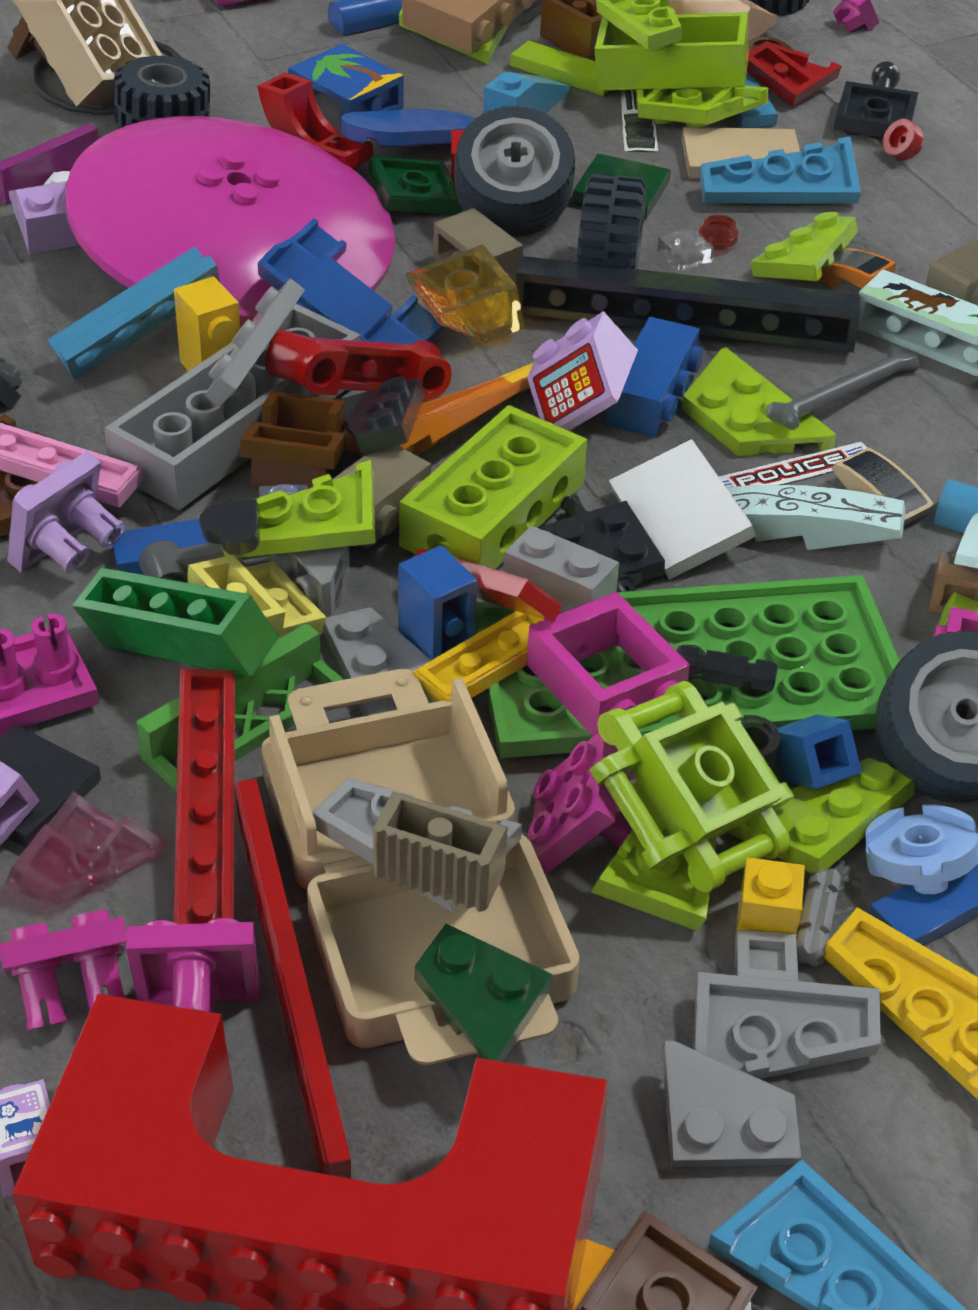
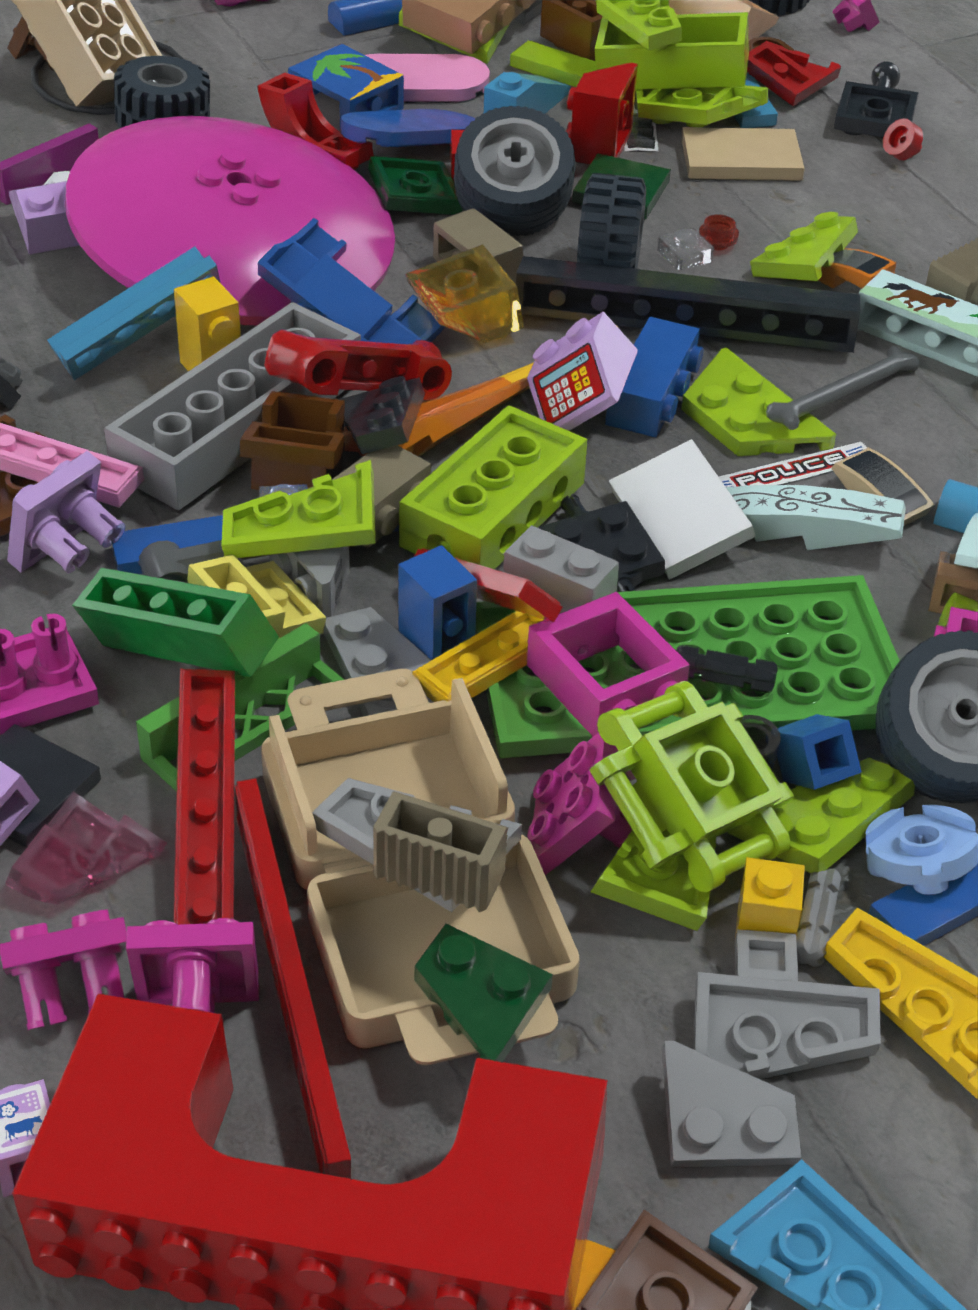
black tile [199,499,260,555] -> none
light grey wing [205,278,305,407] -> none
dark azure wing [700,136,861,204] -> none
none -> bright pink tile [365,54,490,102]
none -> red slope [566,62,638,164]

